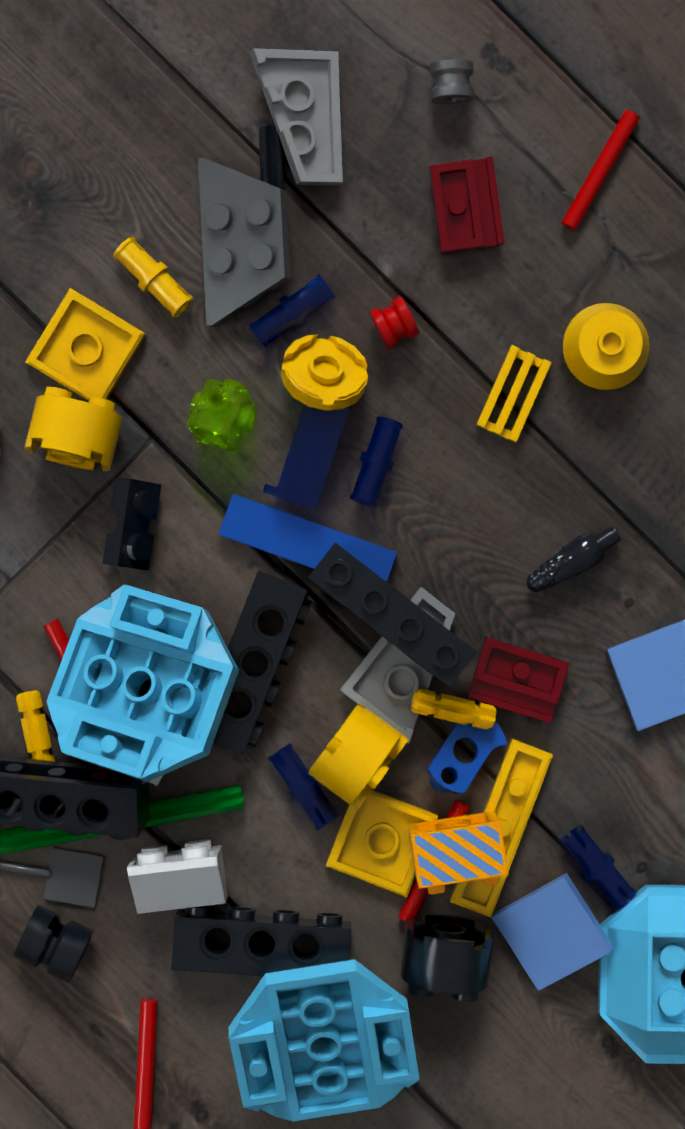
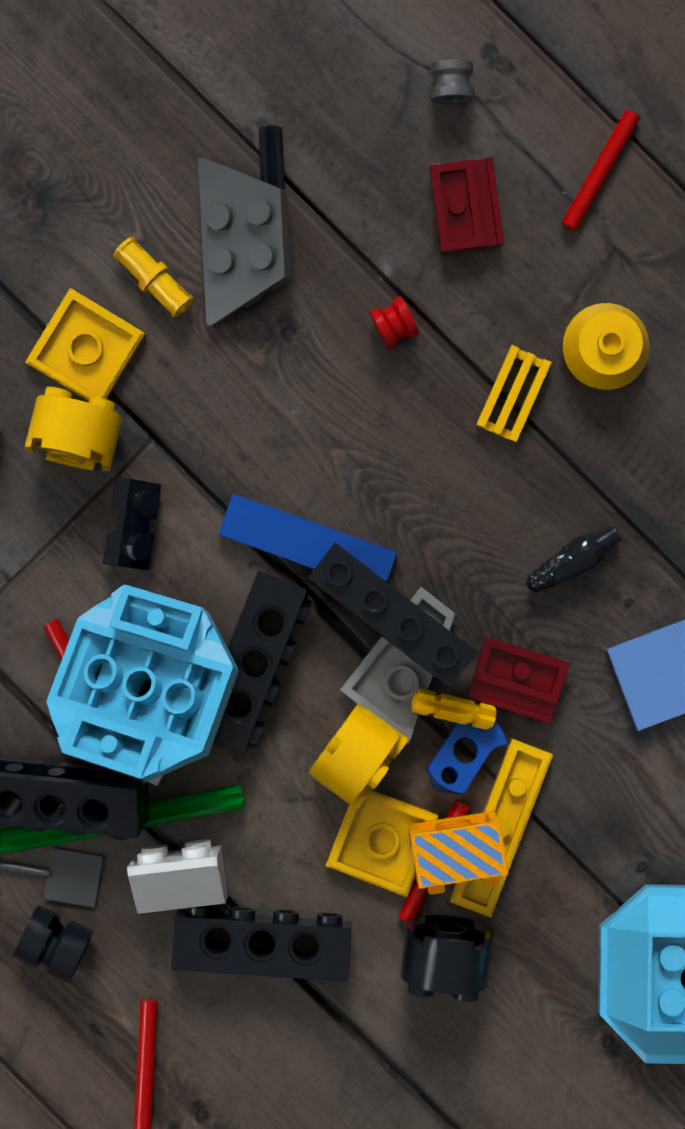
yellow axle [16,690,55,761] -> none
clear neon green brick [187,378,257,453] -> none
medium azure piece [228,959,420,1122] -> none
light grey wing [249,48,343,186] -> none
clear blue pin [249,274,336,348] -> none
clear blue brick [263,398,350,511] -> none
clear blue pin [267,743,340,831] -> none
yellow tile [280,334,368,411] -> none
clear blue pin [349,416,404,508] -> none
medium blue tile [491,873,614,991] -> none
clear blue pin [560,824,637,910] -> none

